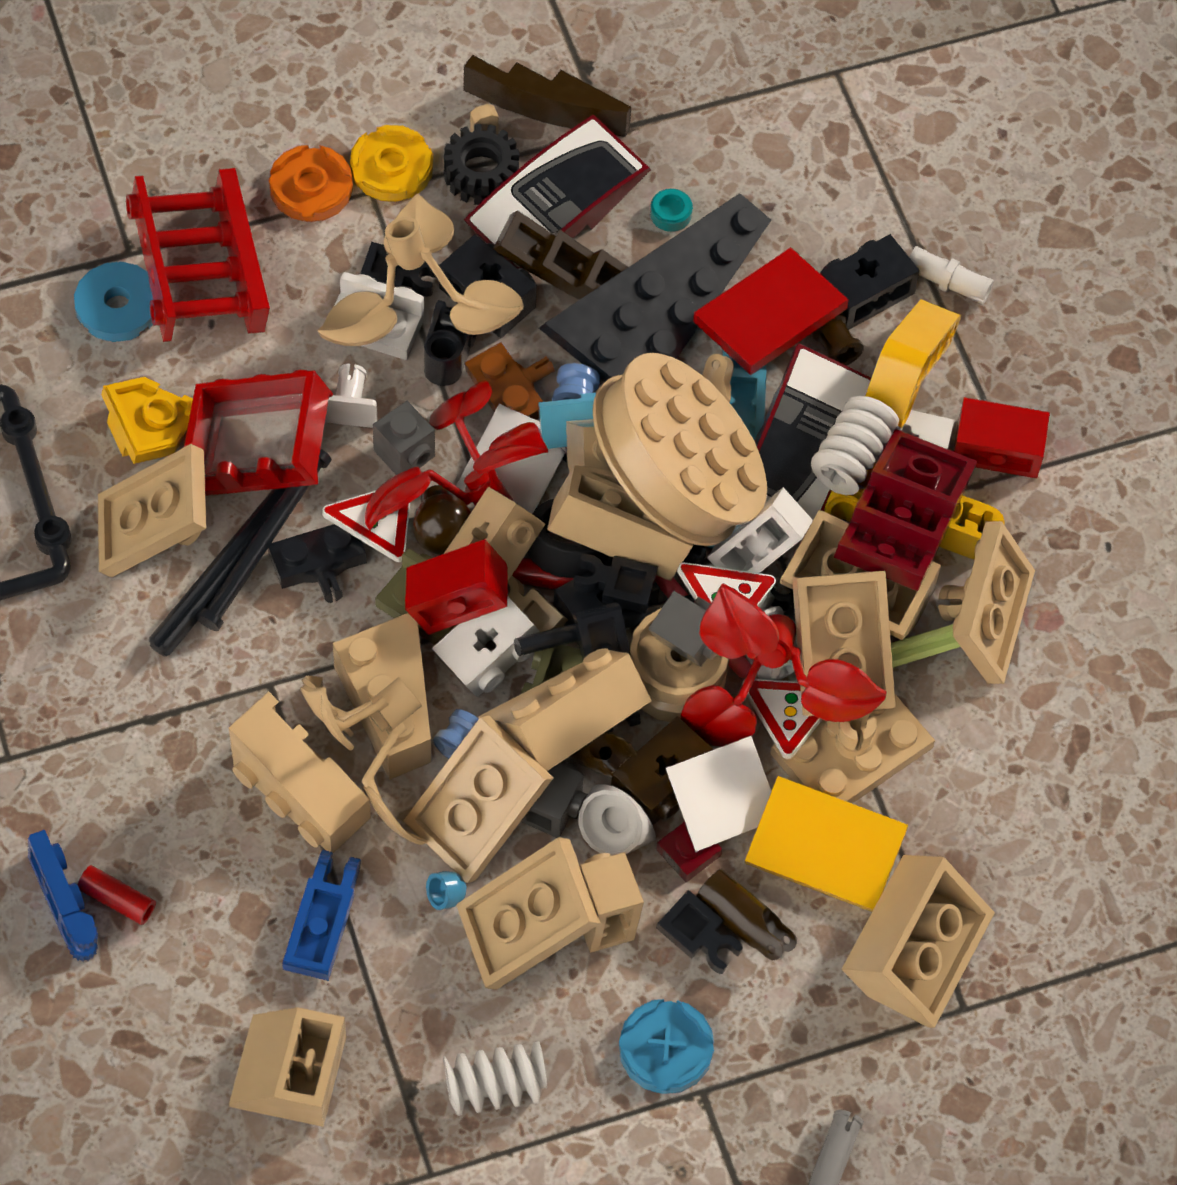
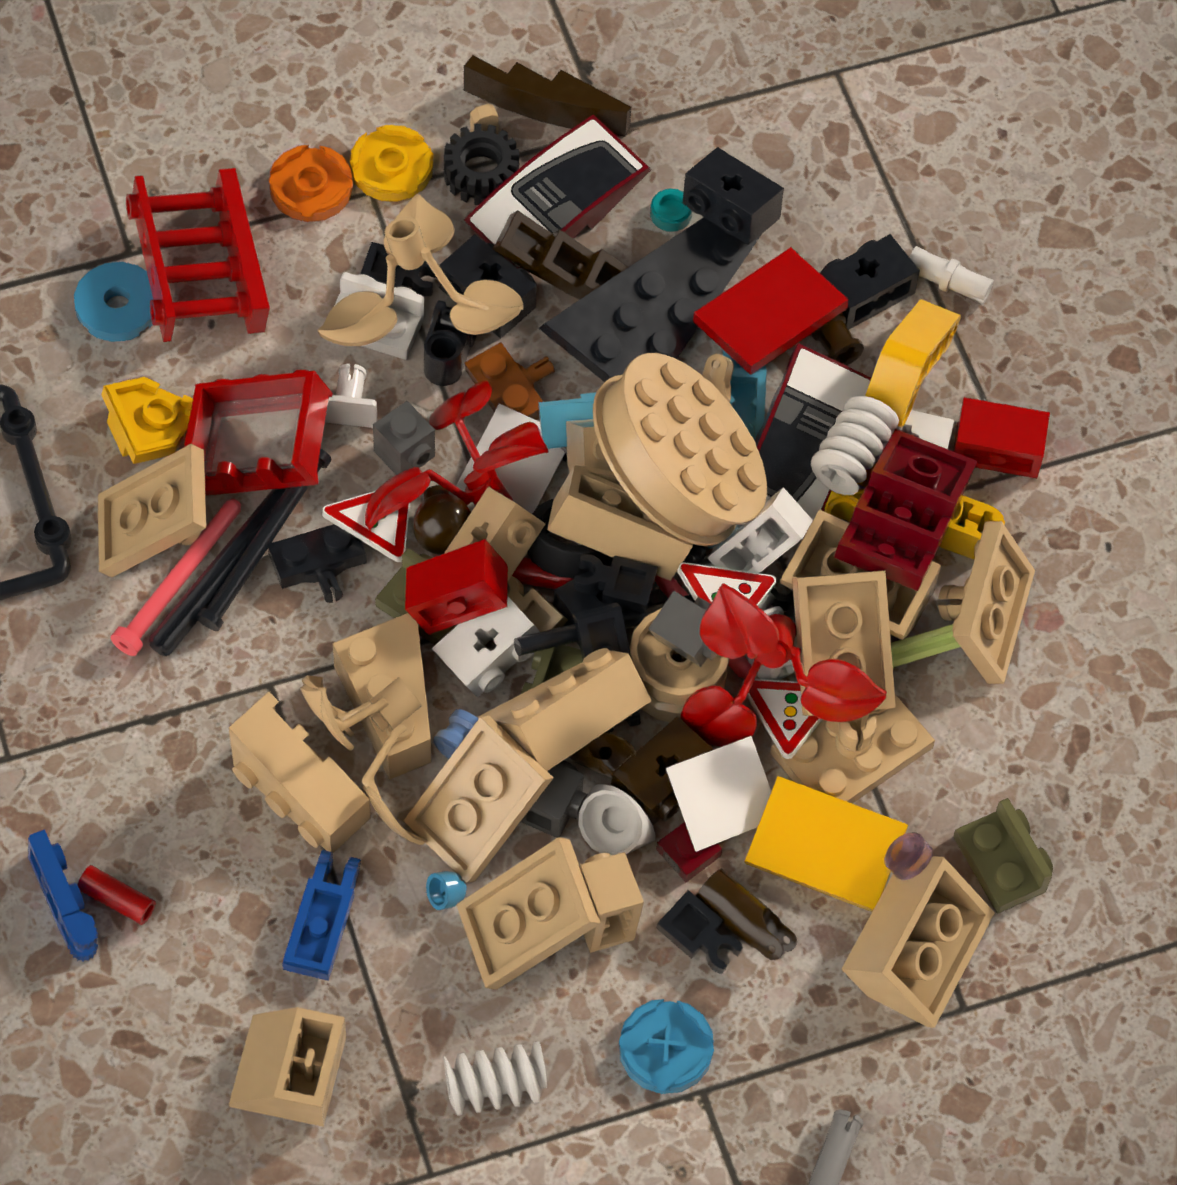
medium blue wheel [552,363,600,401] -> none
none -> coral bar [110,498,241,656]
none -> black brick [682,147,784,245]
none -> tile [884,832,933,880]
none -> olive bracket [953,798,1053,914]

